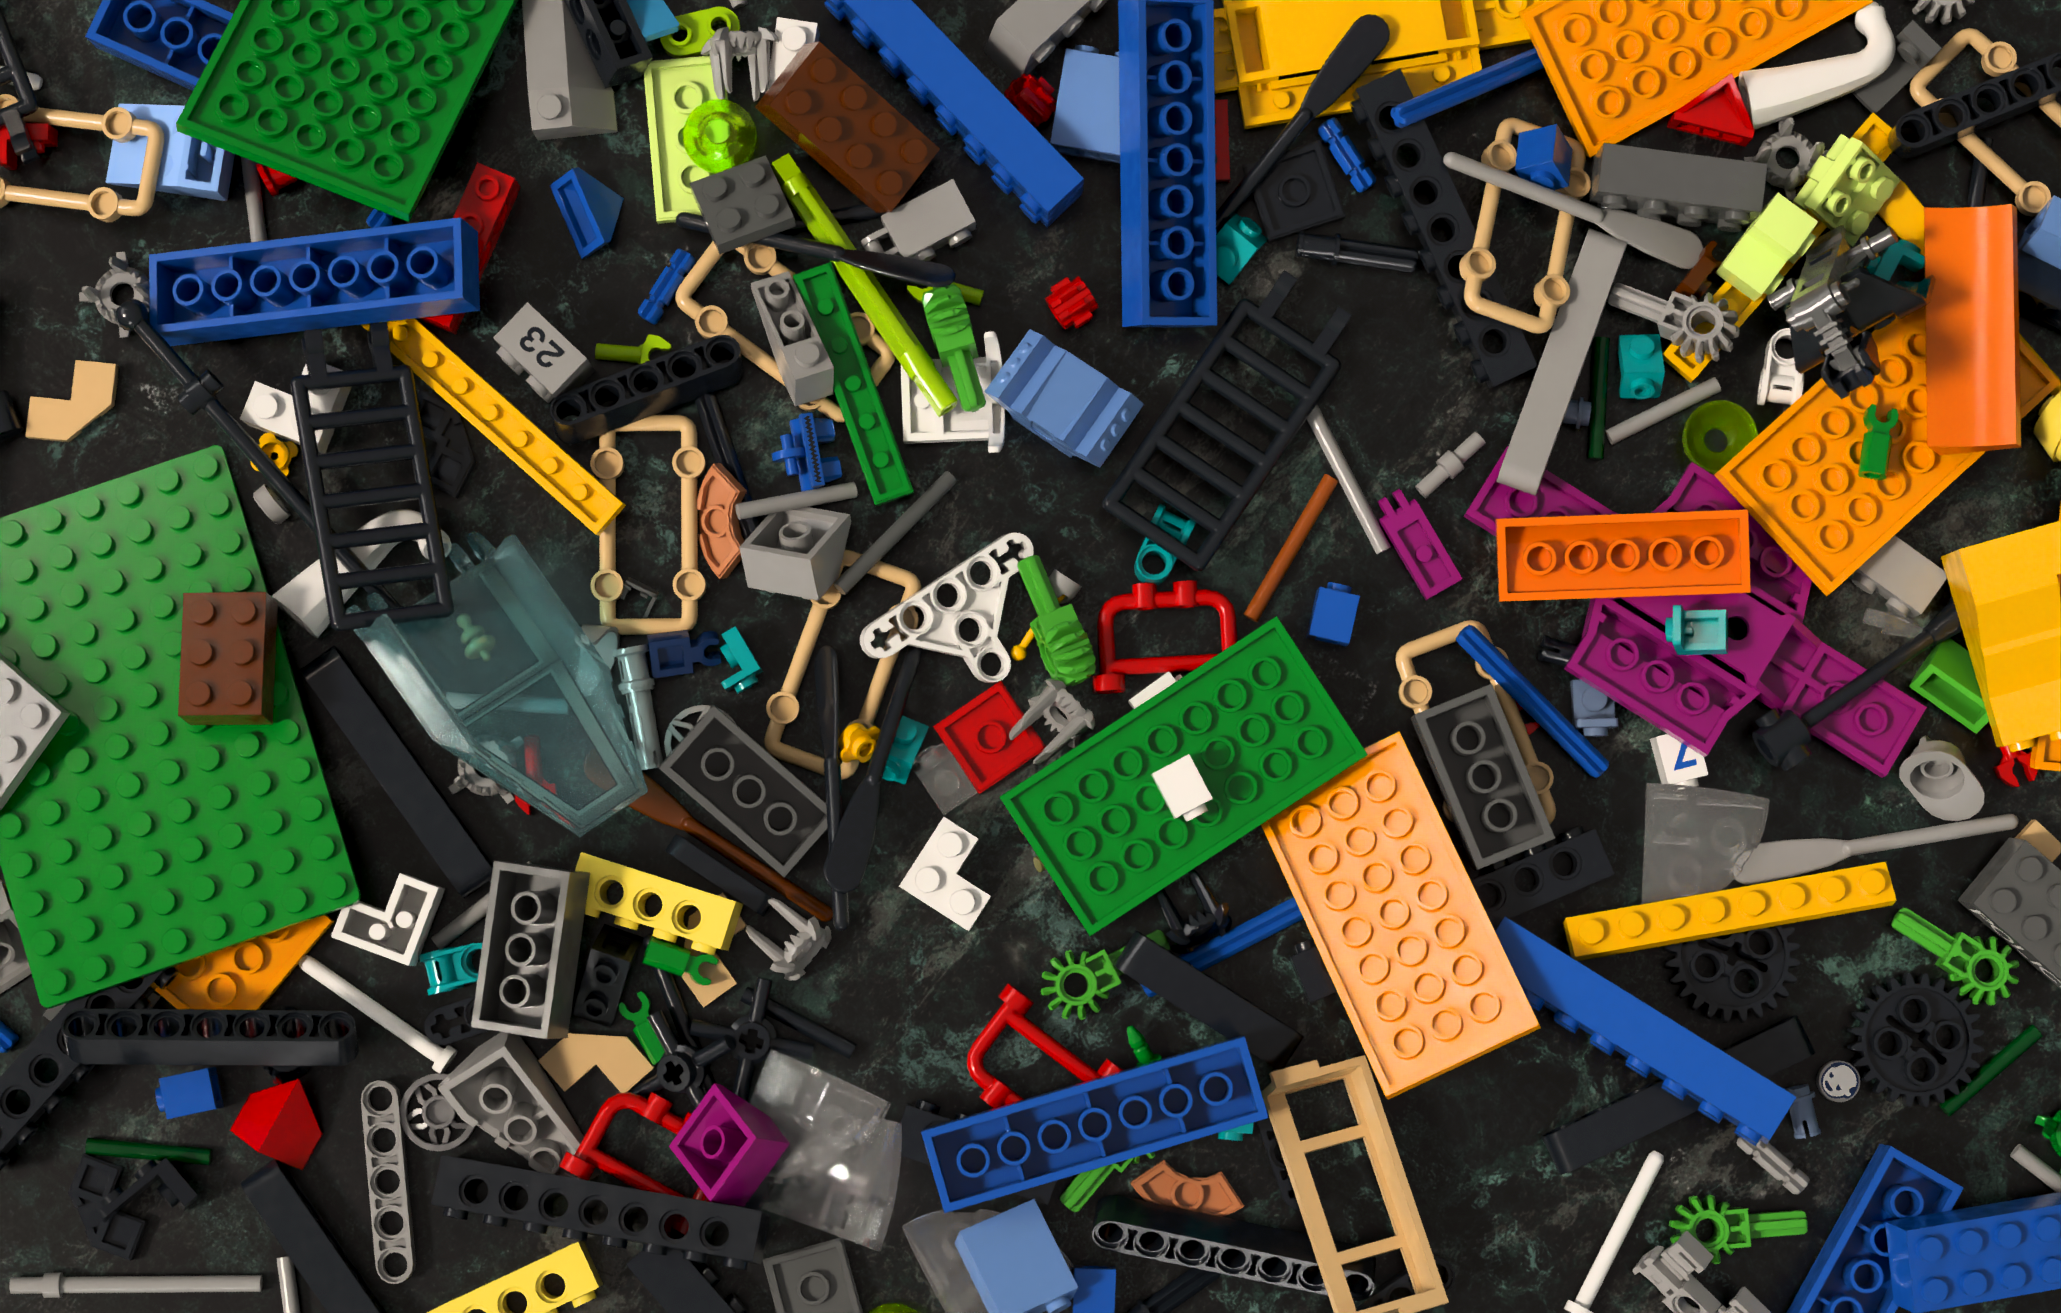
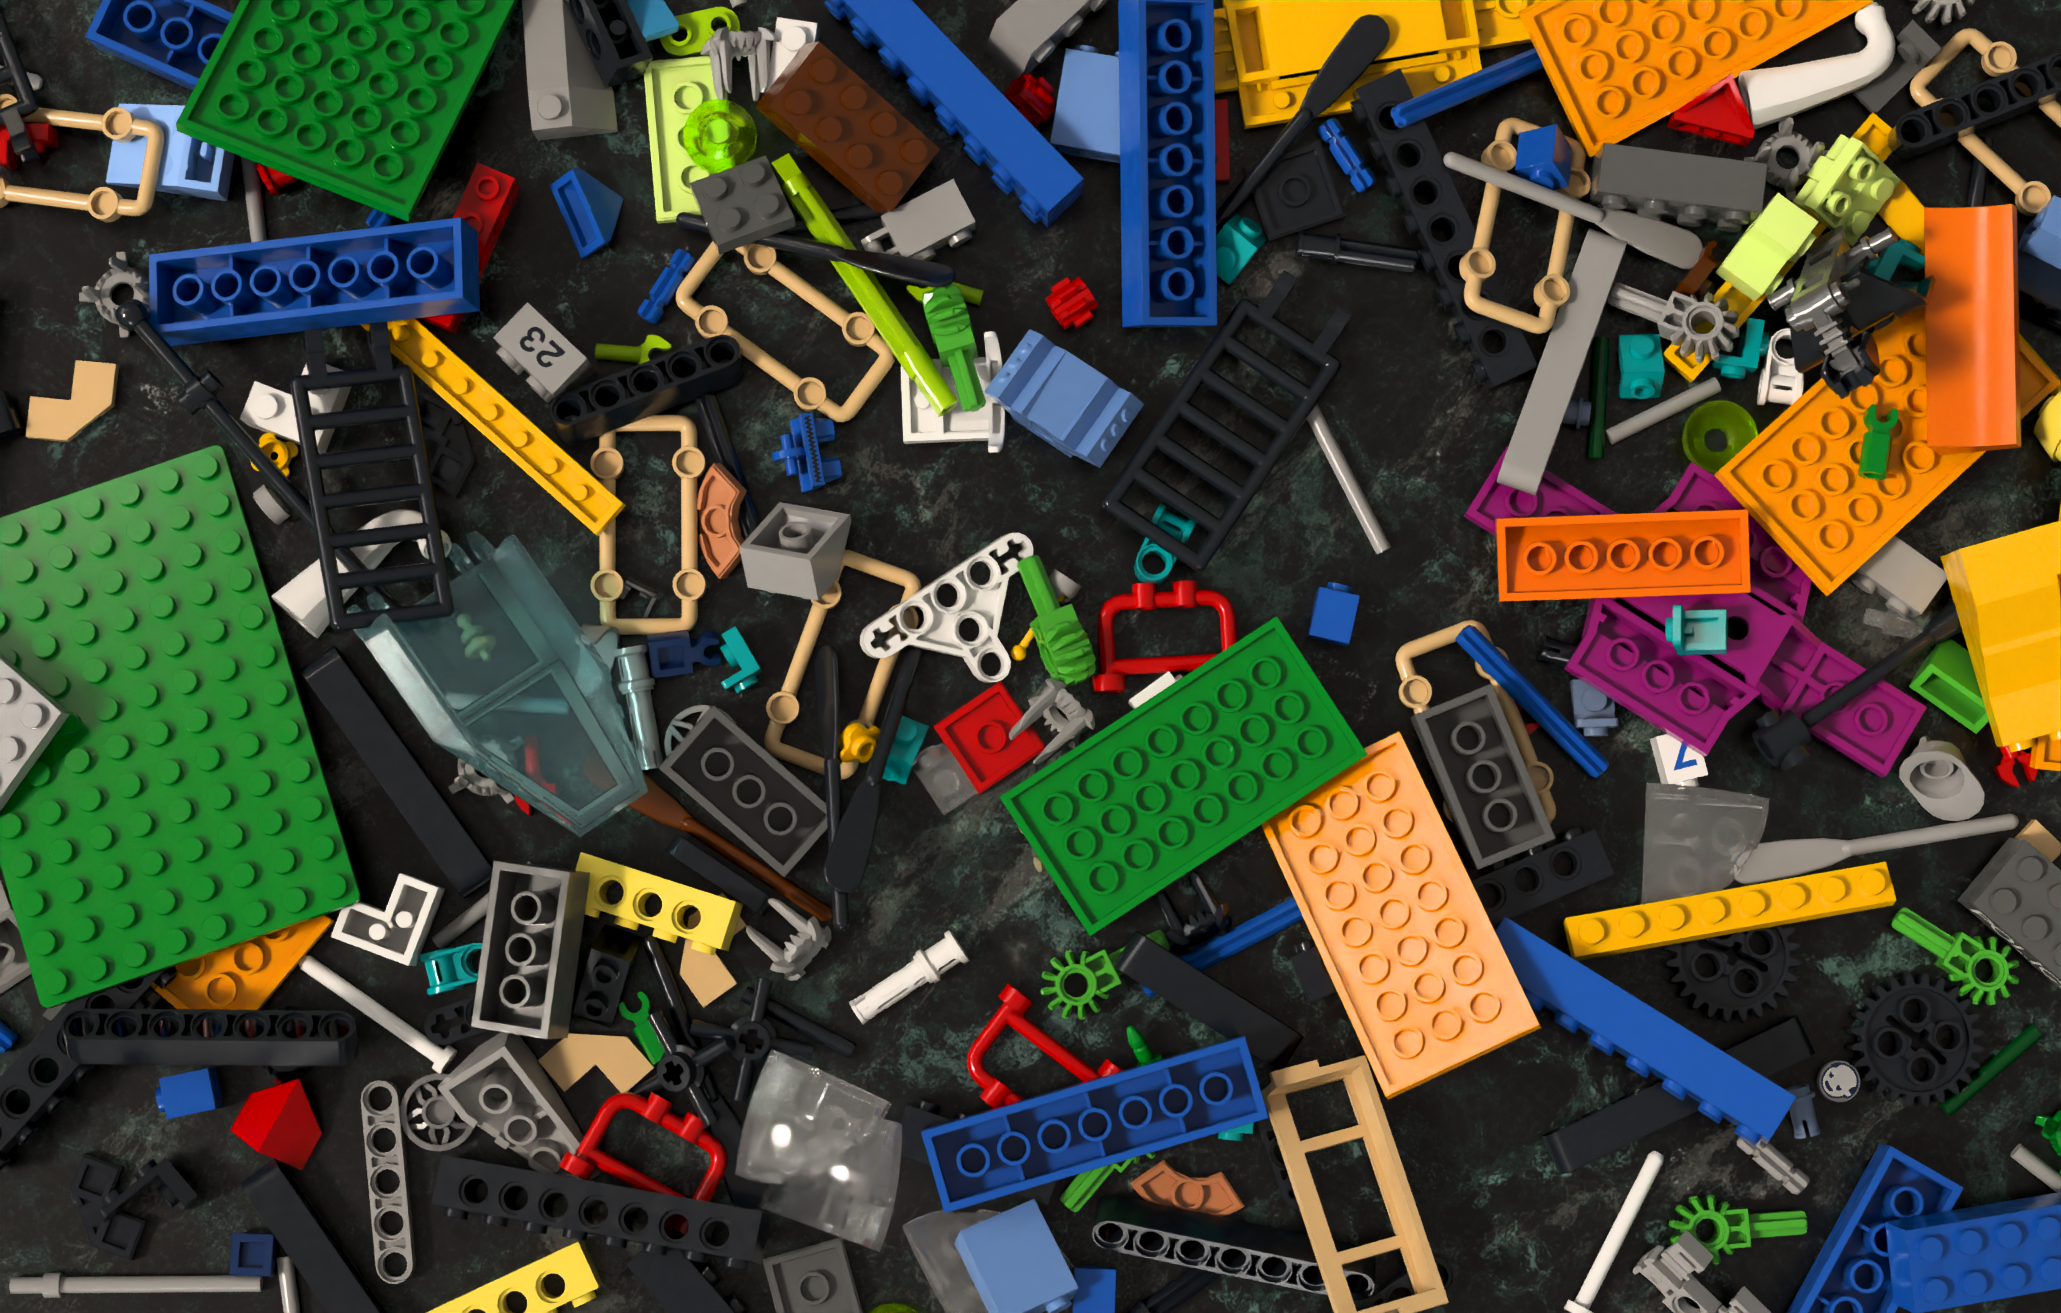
dark green bar [85,1138,213,1165] -> none
reddish brown brick [178,592,278,725] -> none
green bar [642,936,718,986] -> none
magenta slope [669,1083,790,1207] -> none
light grey bar [735,482,857,520] -> none
light grey slope [751,271,834,406] -> none
green tile [793,262,914,507] -> none
dark grey bar [834,471,957,595] -> none
white brick [899,817,991,931] -> none
white brick [1151,754,1213,822] -> none
dark orange bar [1243,474,1338,622] -> none
magenta hinge [1378,489,1463,600] -> none
light grey bar [1415,432,1486,498] -> none
none -> dark blue plate [229,1233,277,1277]
none -> white pin [849,930,970,1025]
none -> teal bracket [1711,318,1769,379]

